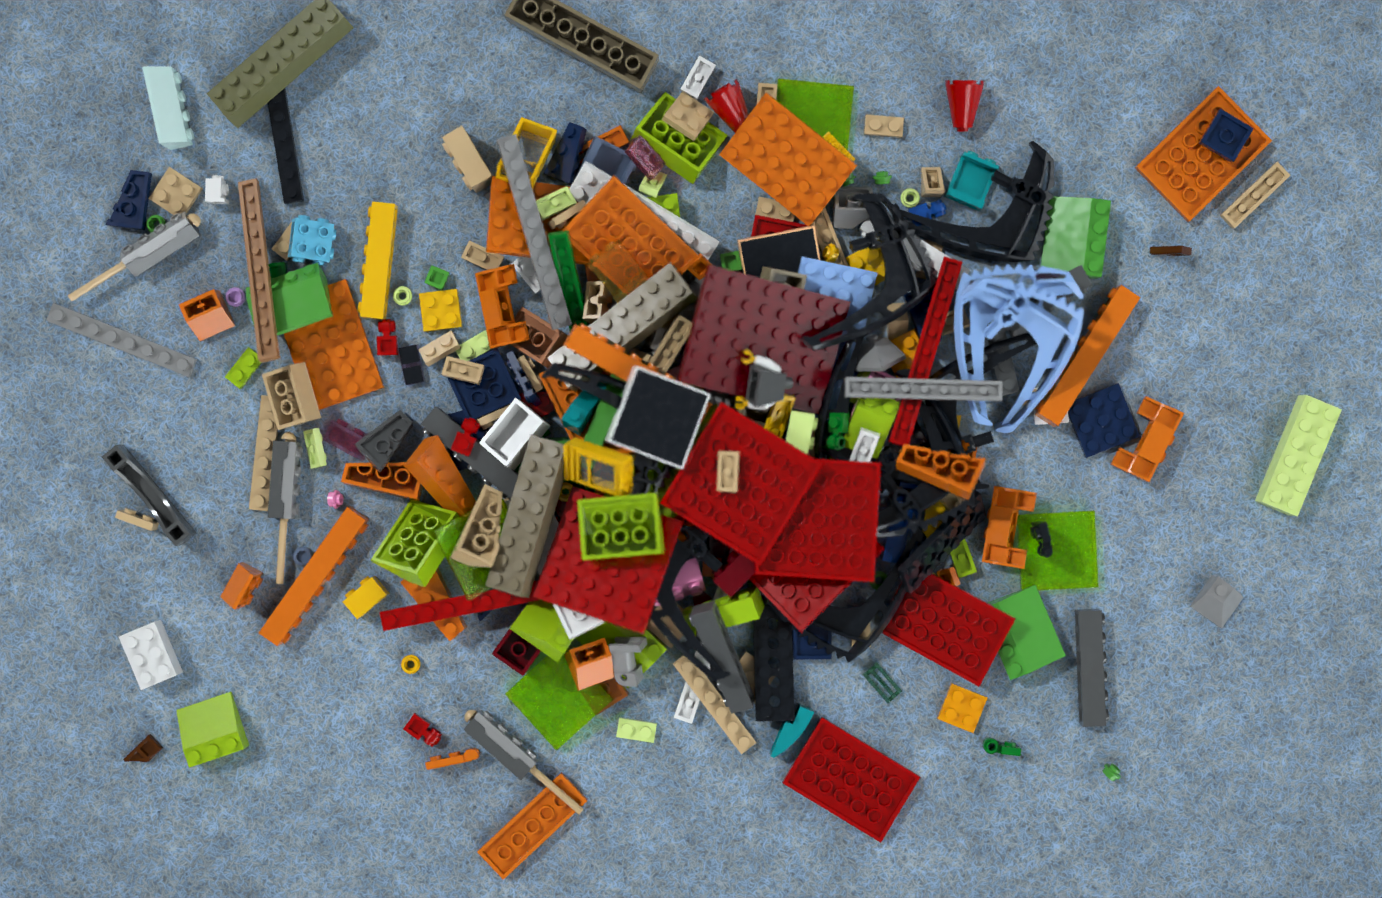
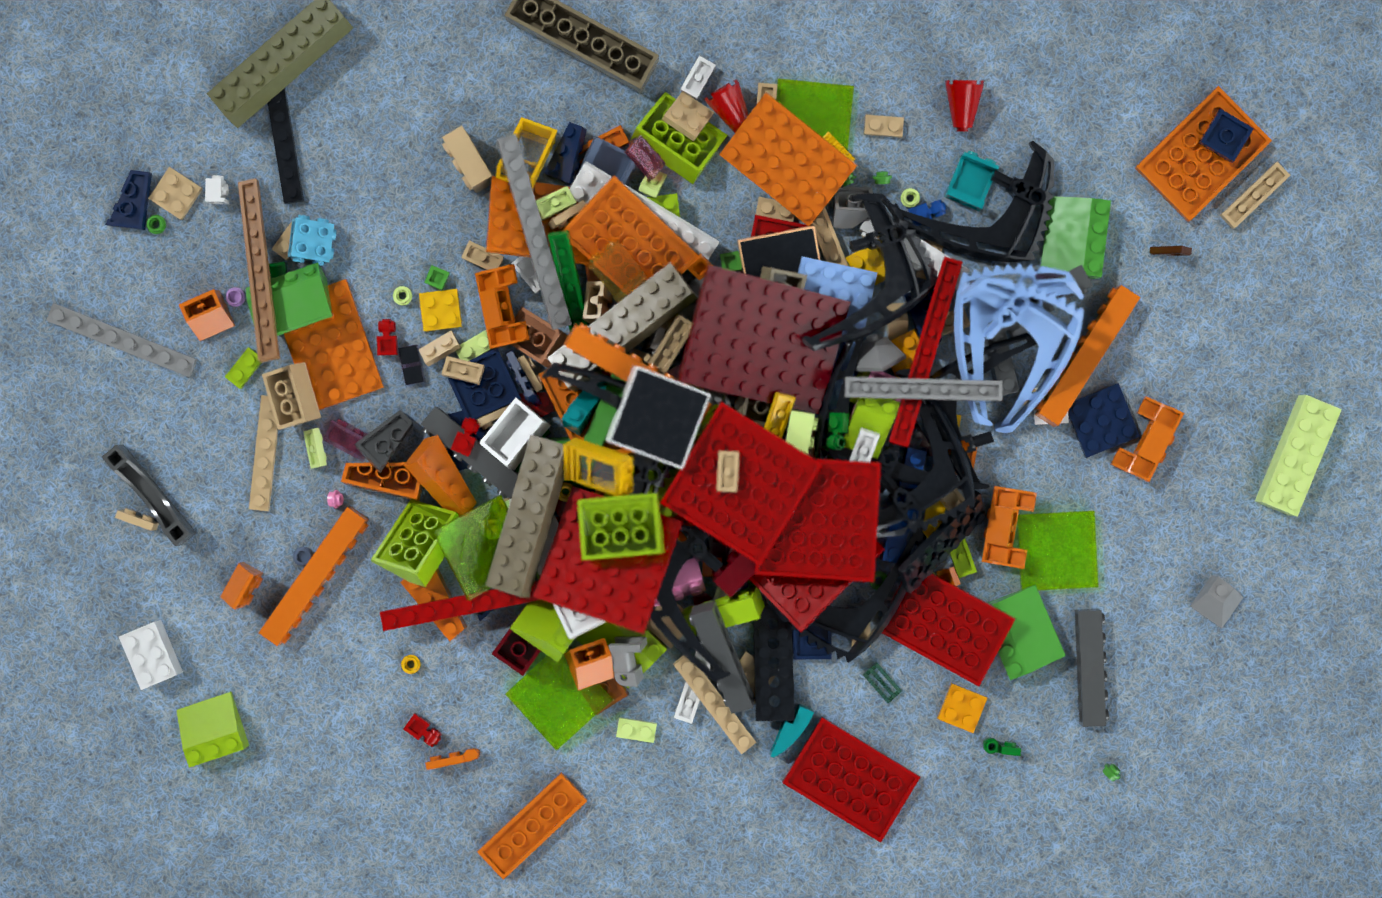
piece [68,211,201,301] -> none
reddish brown tile [123,734,163,762] -> none
light aqua slope [142,66,194,150] -> none
piece [268,432,303,584] -> none
yellow brick [343,576,389,619] -> none
yellow brick [358,201,398,320] -> none
tan wedge [450,484,502,567] -> none
piece [463,709,584,814] -> none
dark grey torso [735,349,793,410] -> none
yellow plate [822,243,839,262] -> none
orange wedge [896,444,986,500] -> none
tan slope [921,167,945,197] -> none
black plate [1030,520,1053,557] -> none

